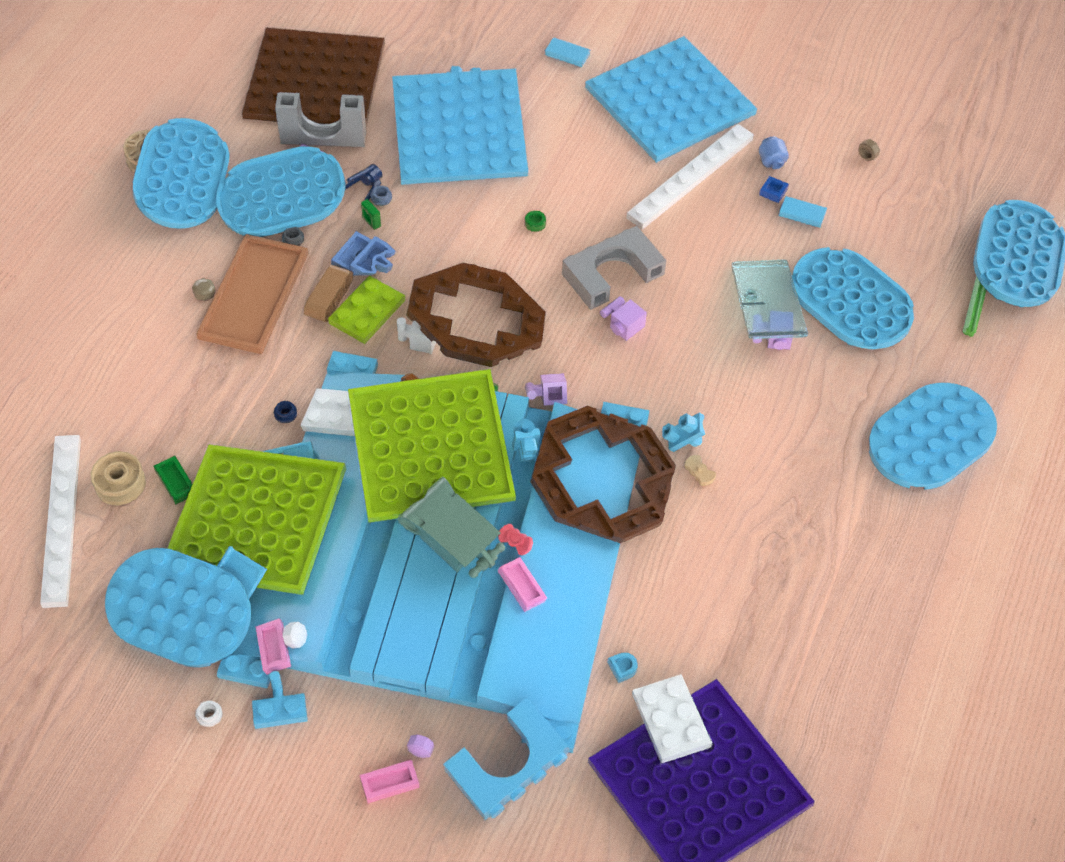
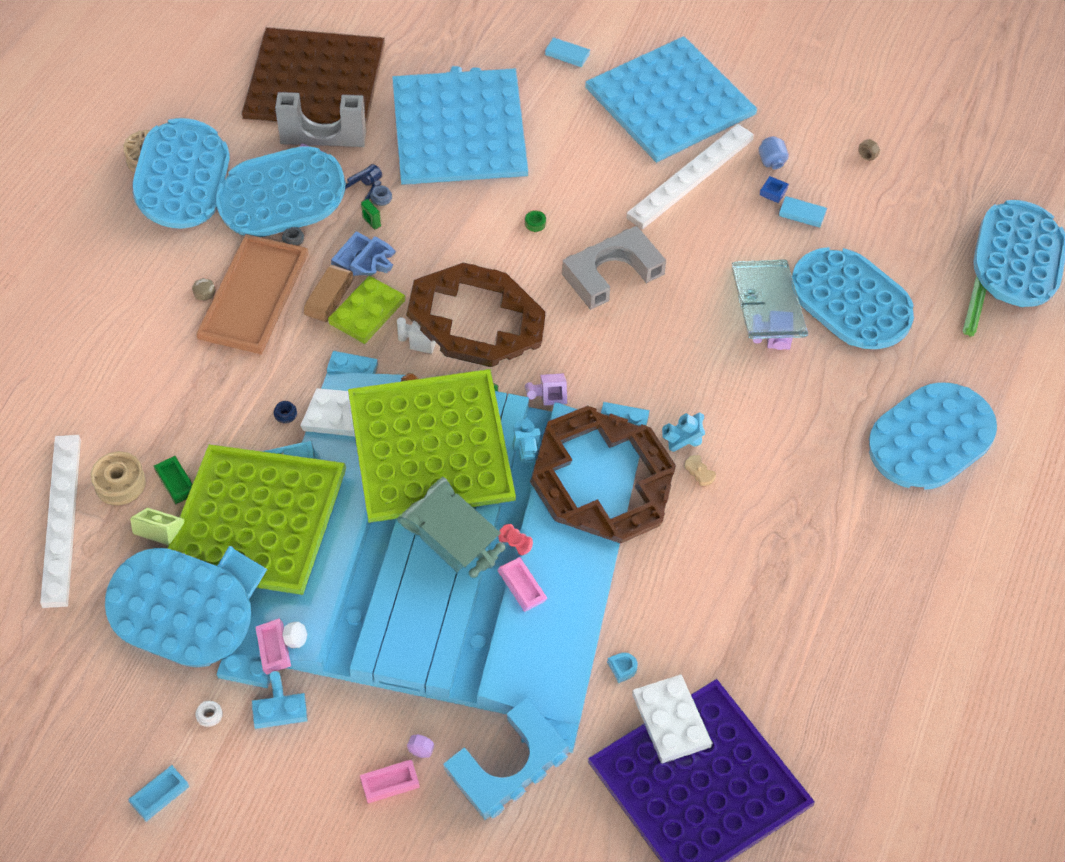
lavender brick [600,296,647,341] -> none
none -> medium azure tile [128,765,189,822]
none -> yellowish green slope [130,508,184,545]

